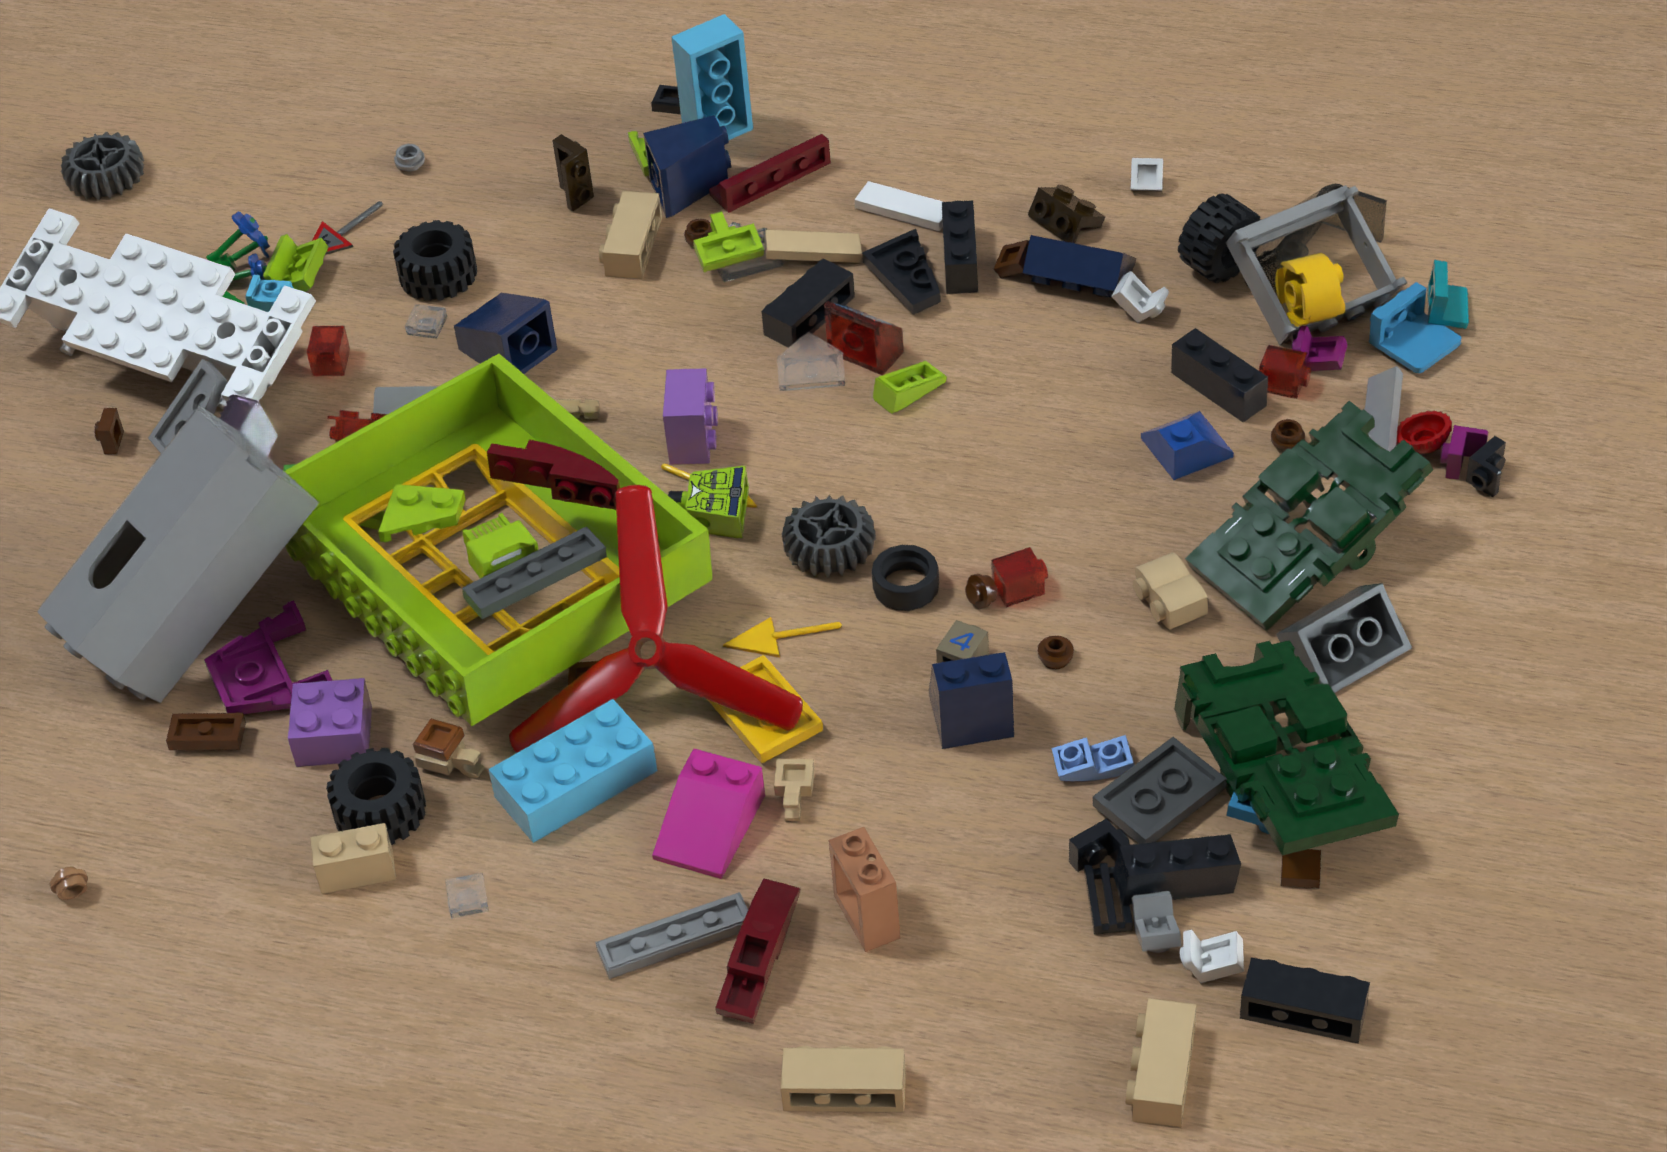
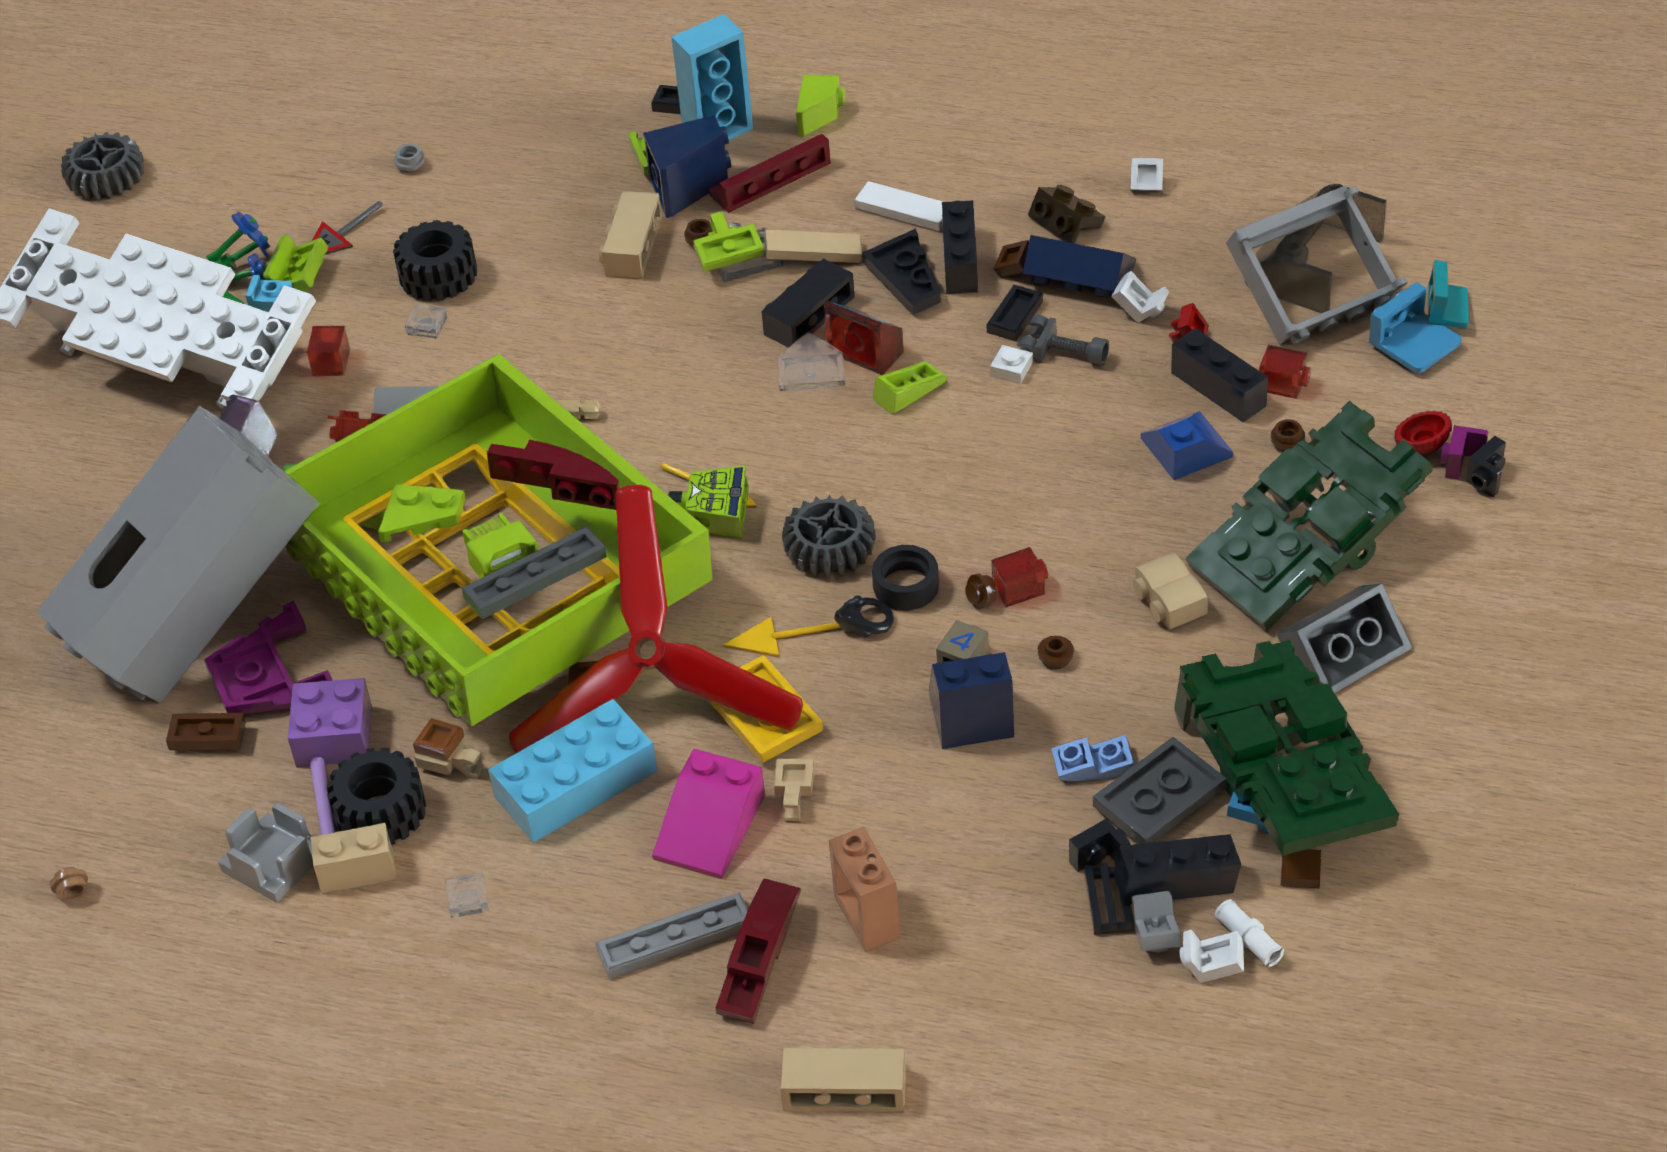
reddish brown plate [95,408,124,454] -> none
light grey wing [148,359,227,453] -> none
dark blue slope [454,292,558,374] -> none
dark brown bracket [552,134,594,211] -> none
medium lavender brick [663,368,718,465] -> none
tan brick [1125,998,1196,1128] -> none
black tyre [1178,193,1261,283] -> none
black brick [1240,957,1370,1044] -> none
yellow brick [1275,253,1345,327] -> none
magenta bracket [1292,326,1348,372] -> none
light grey tile [1365,366,1403,452] -> none
none -> light grey panel [218,802,313,903]
none -> lavender bar [310,757,336,835]
none -> lime slope [796,74,846,136]
none -> black piece [834,595,894,638]
none -> black tile [986,285,1043,341]
none -> white plate [990,345,1033,383]
none -> dark grey bar [1017,315,1109,365]
none -> red tile [1169,303,1209,343]
none -> white pin [1215,899,1284,967]

